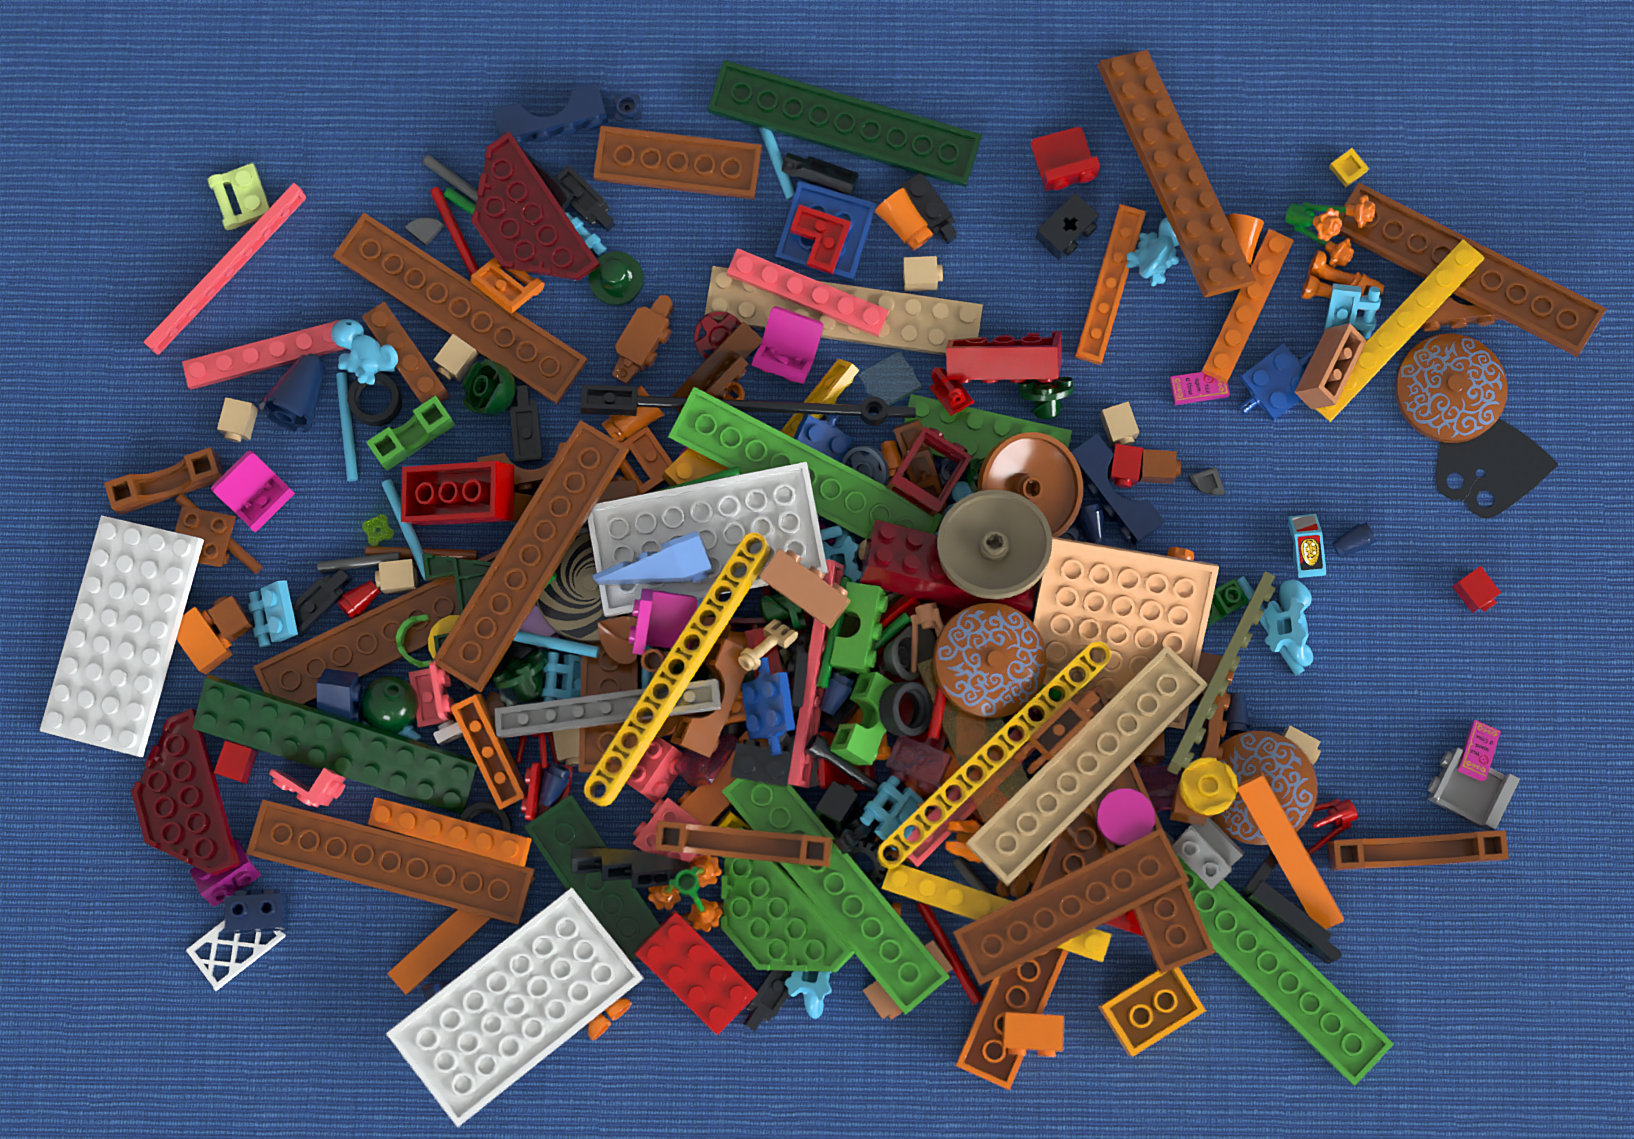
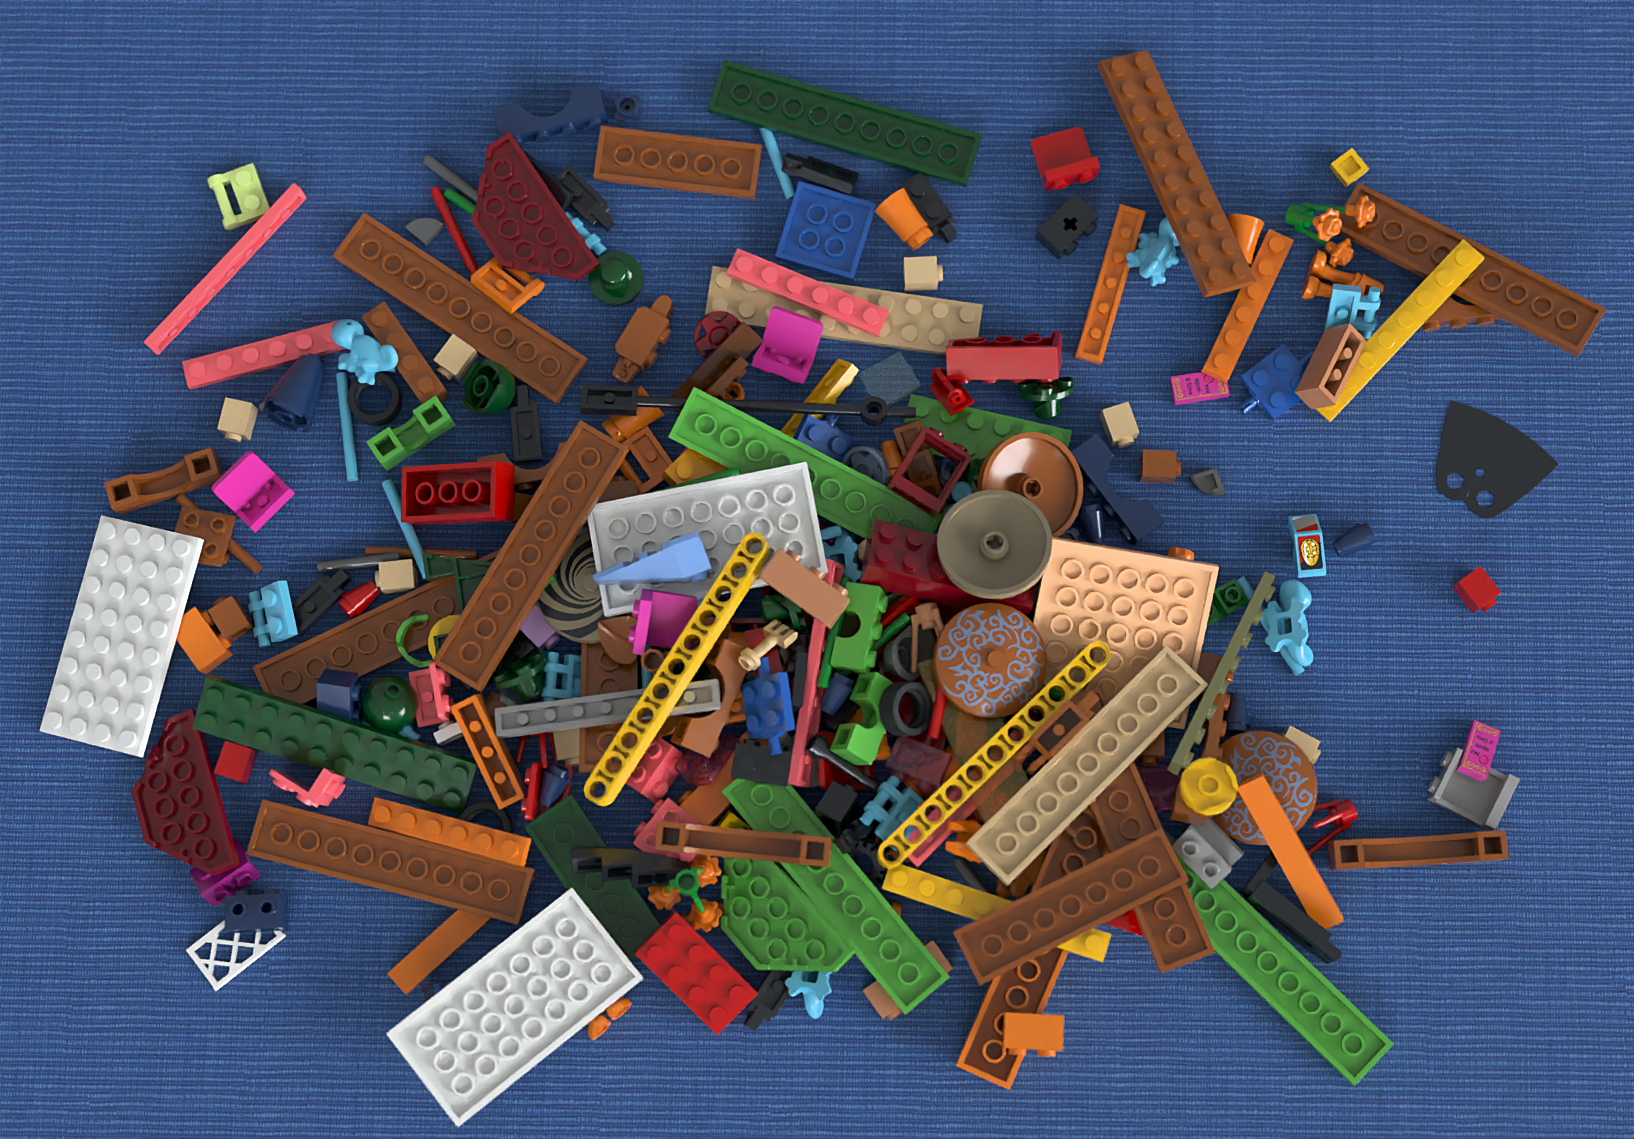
clear neon green plate [362,514,394,546] -> none
medium azure bar [513,631,600,658] -> none
black hinge [720,722,743,743] -> none
red plate [790,204,851,275] -> none
red bar [916,902,983,1005] -> none
dark pink tile [1097,789,1155,847] -> none
light orange brick [1098,967,1206,1057] -> none
red brick [1108,444,1143,488] -> none
dark orange dish [1395,334,1508,443] -> none

